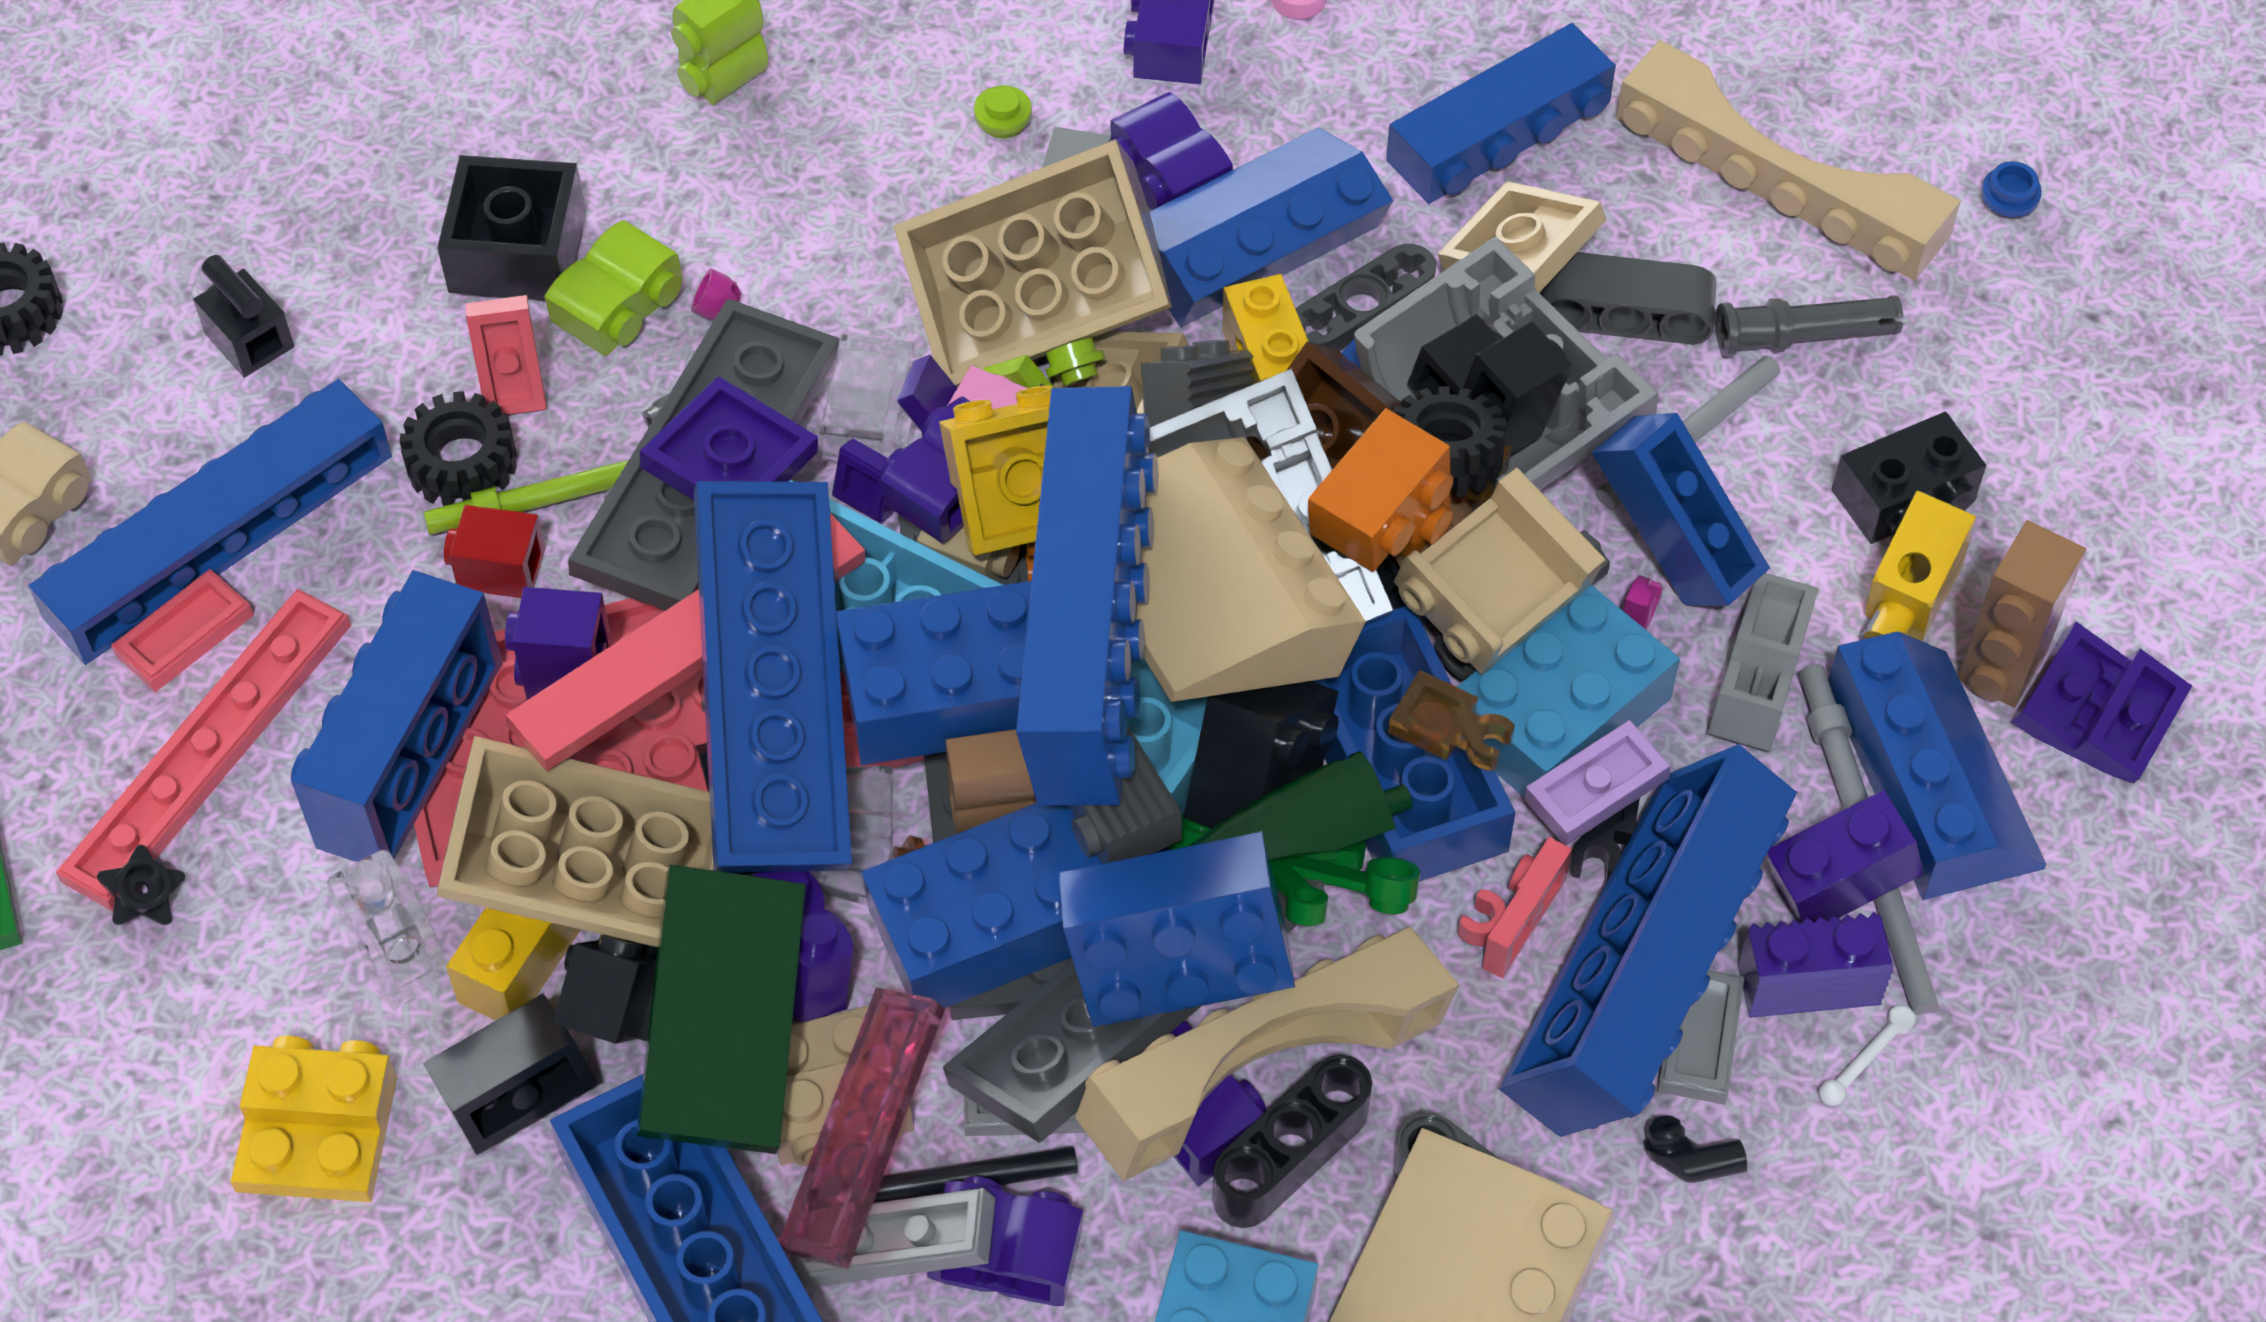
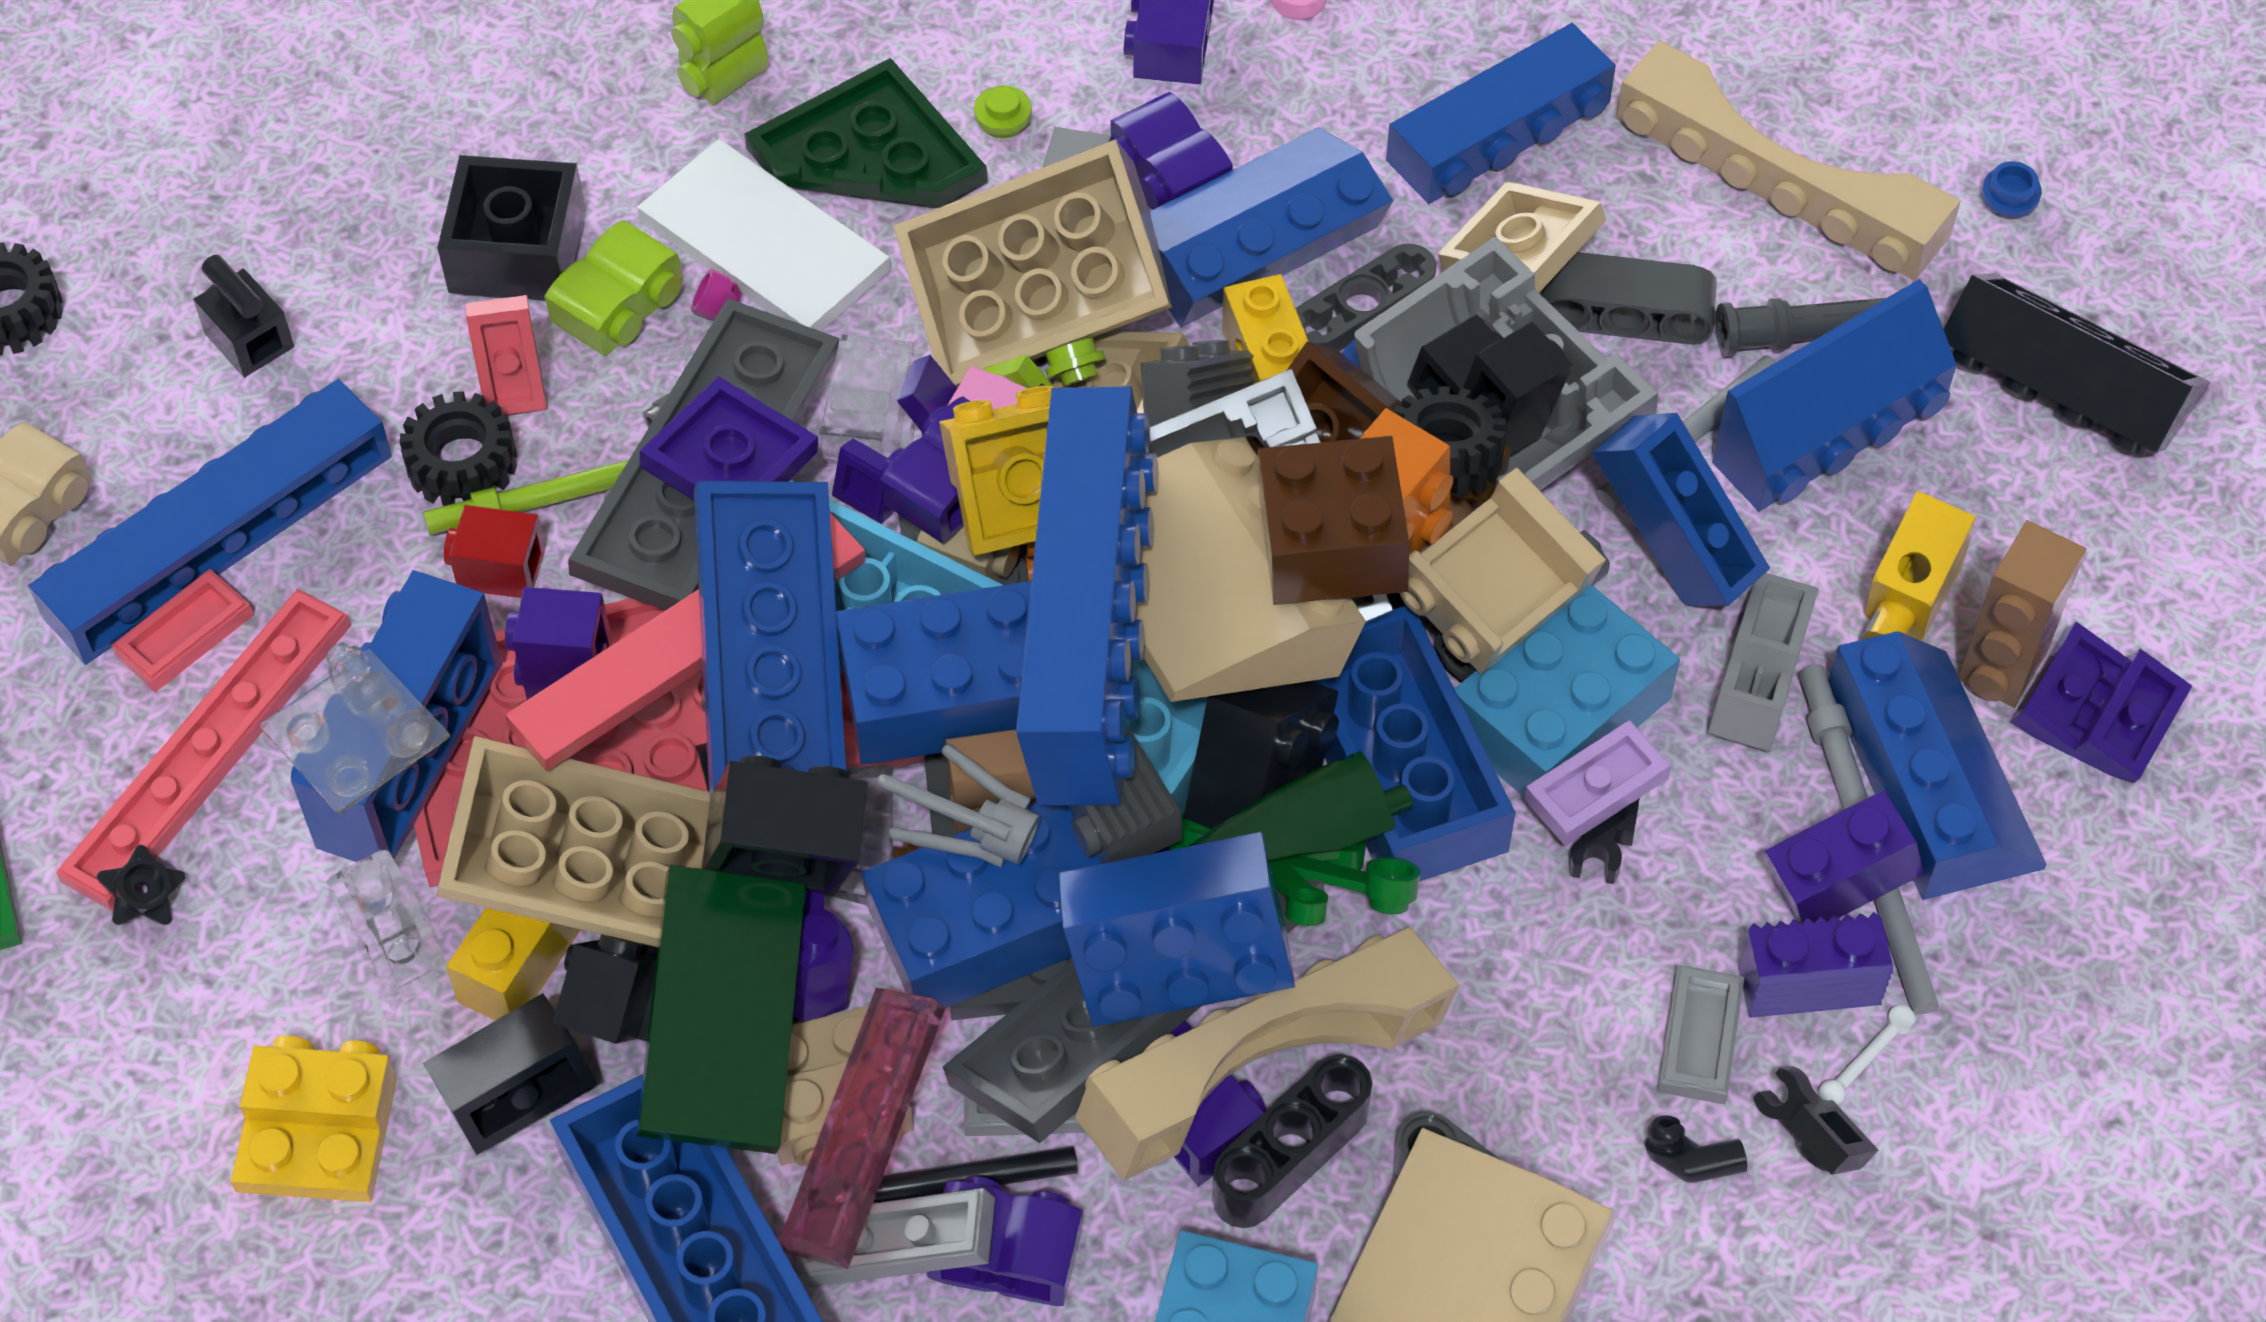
clear orange plate [1388,670,1515,771] -> none
coral plate [1458,837,1572,979] -> none
blue brick [1499,744,1797,1137] -> none
dark pink tile [1623,575,1663,630] -> none
black brick [1831,411,1987,544] -> none
none -> clear hinge [259,642,450,815]
none -> white tile [637,139,891,331]
none -> black brick [702,755,868,895]
none -> dark green plate [744,58,987,207]
none -> light grey plant [877,744,1040,868]
none -> reddish brown brick [1258,436,1409,605]
none -> blue slope [1712,279,1957,512]
none -> black plate [1753,1066,1879,1175]
none -> black slope [1943,273,2211,456]

